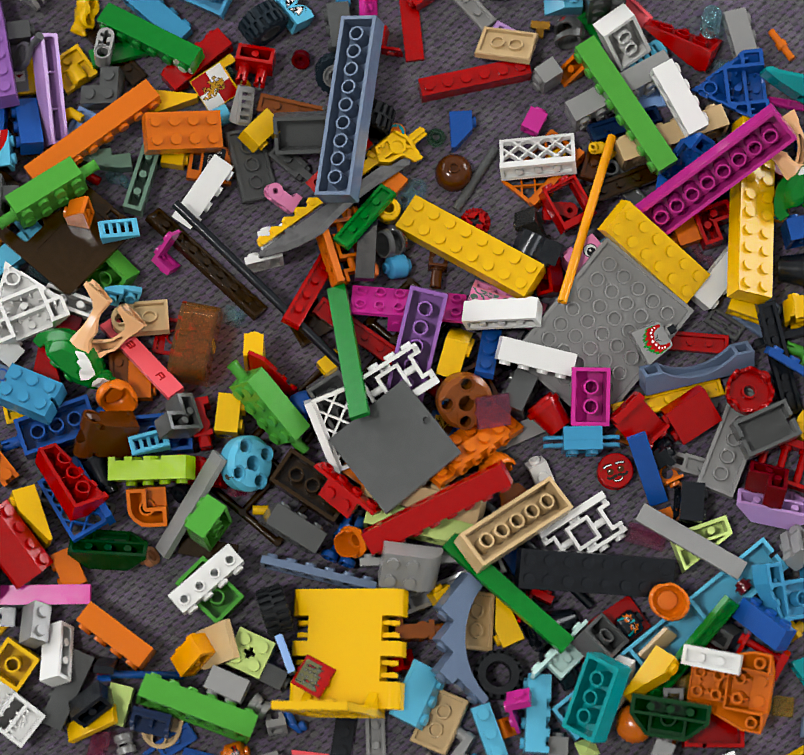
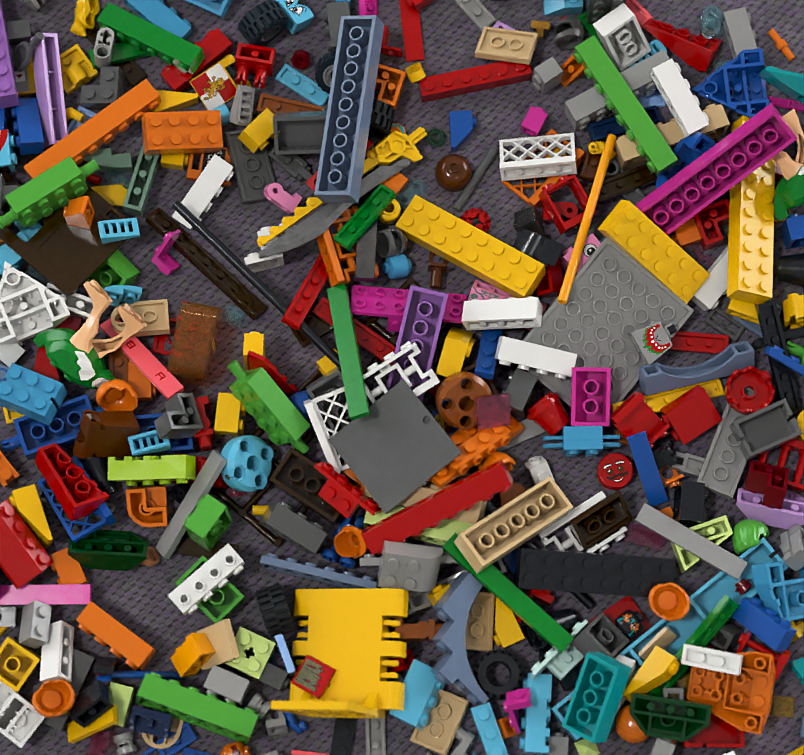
none -> orange piece [32,679,75,718]
none -> yellow piece [90,184,128,207]
none -> medium azure tile [275,63,329,107]
none -> orange brick [375,64,406,111]
none -> yellow beam [405,63,426,83]
none -> dark brown slope [568,490,633,550]
none -> bright green piece [732,519,769,555]

